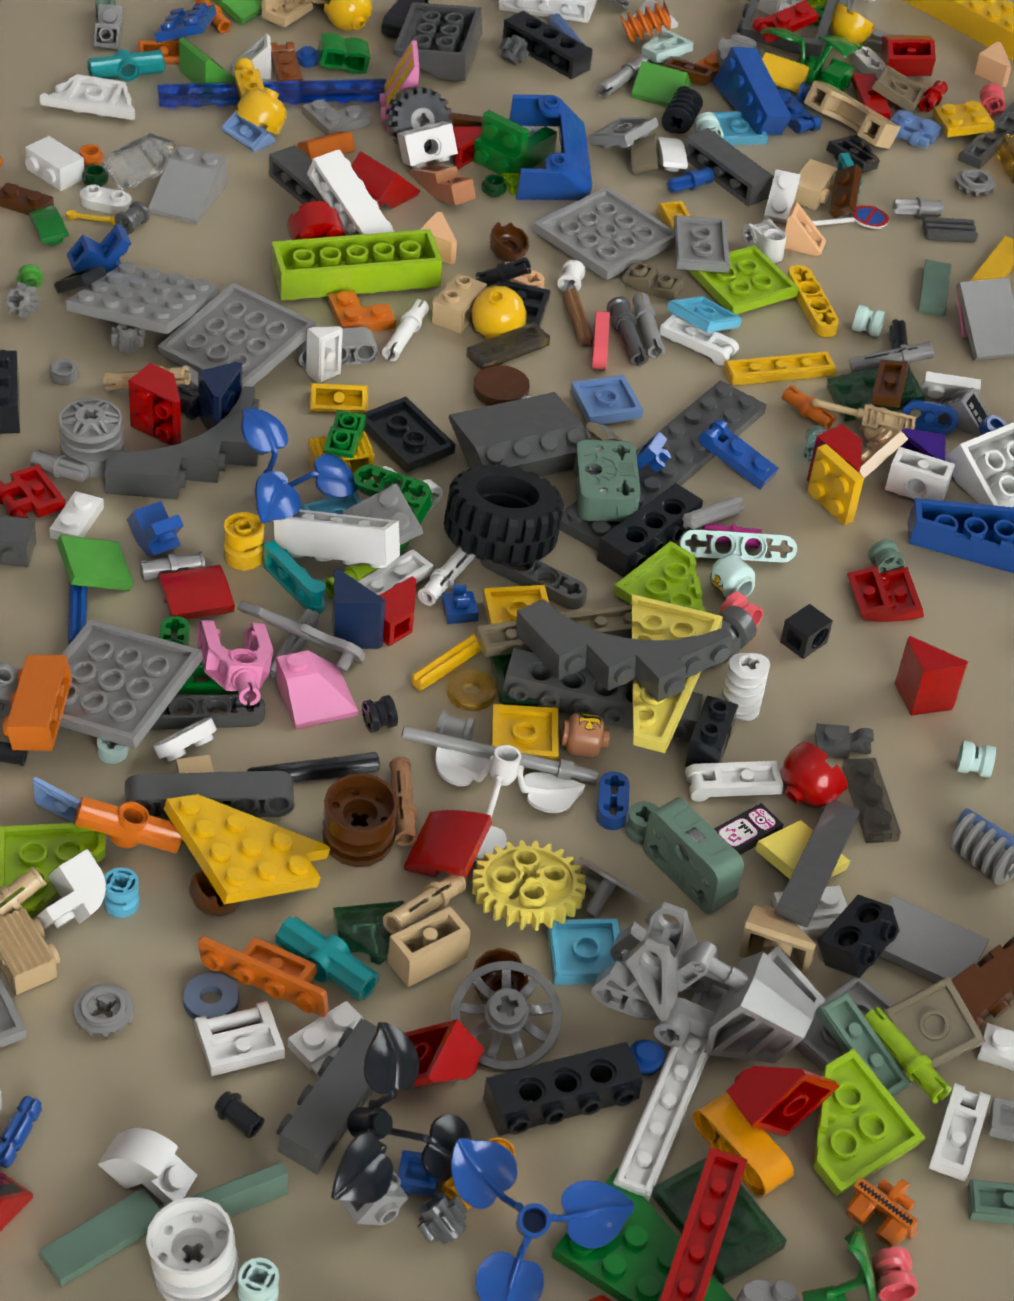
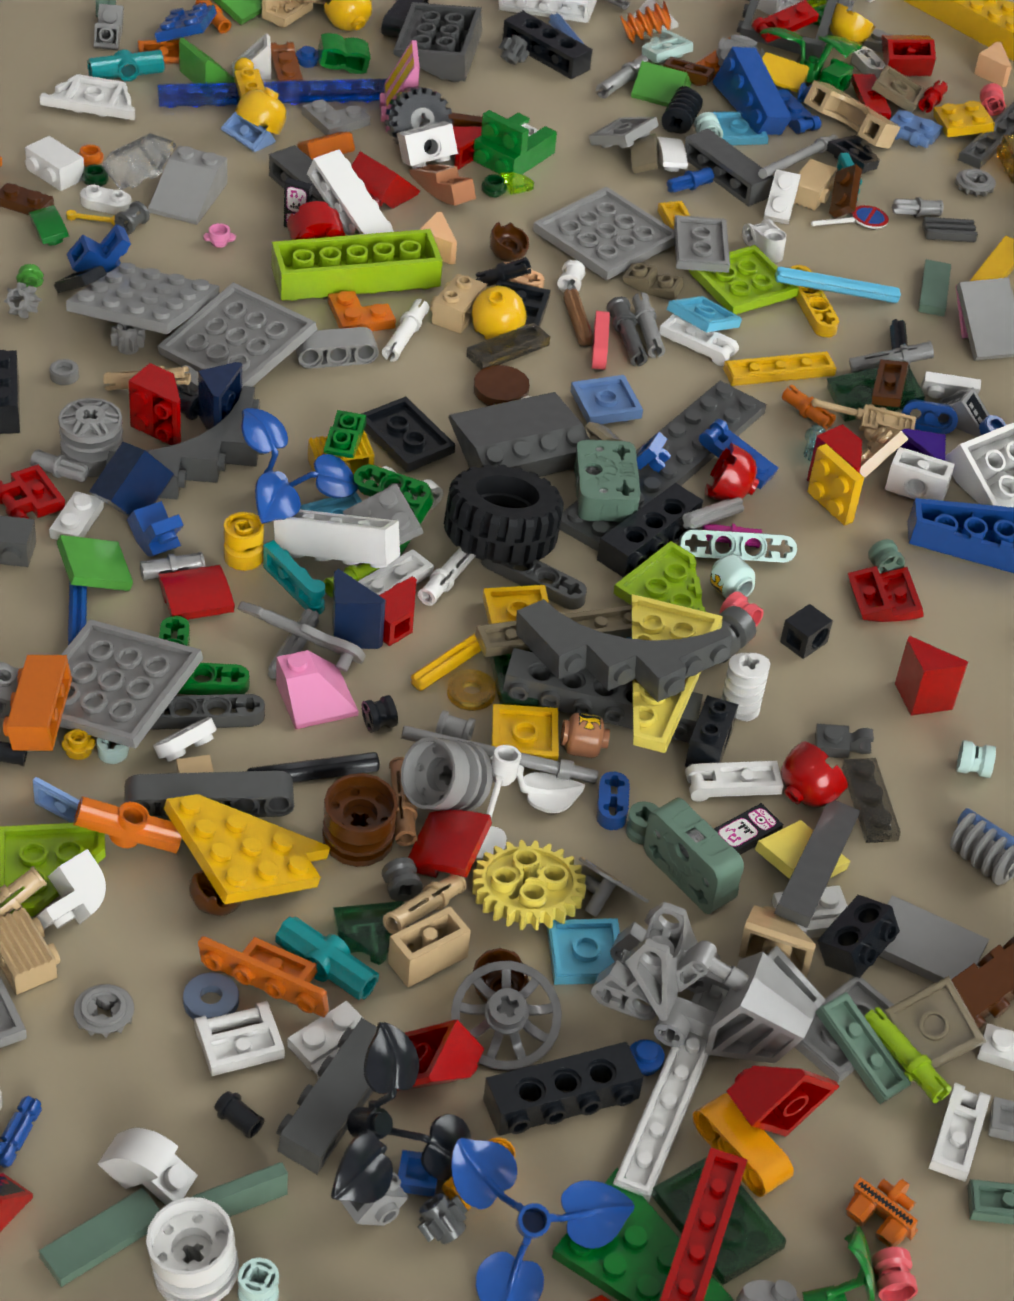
medium azure wheel [103,867,140,918] -> none
bright pink piece [197,620,273,705] -> none
white slope [306,326,343,383] -> none
yellow slope [310,383,368,414] -> none
blue tile [442,584,479,624] -> none
blue windscreen [509,94,592,200] -> none
light nougat slope [785,202,826,257] -> none
lime plate [813,1049,925,1198] -> none
light aqua wheel [852,304,886,338] -> none
none -> yellow plate [61,729,95,760]
none -> dark blue slope [89,442,174,517]
none -> bright pink plate [204,223,236,248]
none -> tile [284,178,313,228]
none -> dark grey wheel [382,857,423,902]
none -> light grey wheel [401,737,493,811]
none -> red cylinder [705,443,759,502]
none -> light grey bar [758,134,838,179]
none -> medium azure axle [775,267,901,303]

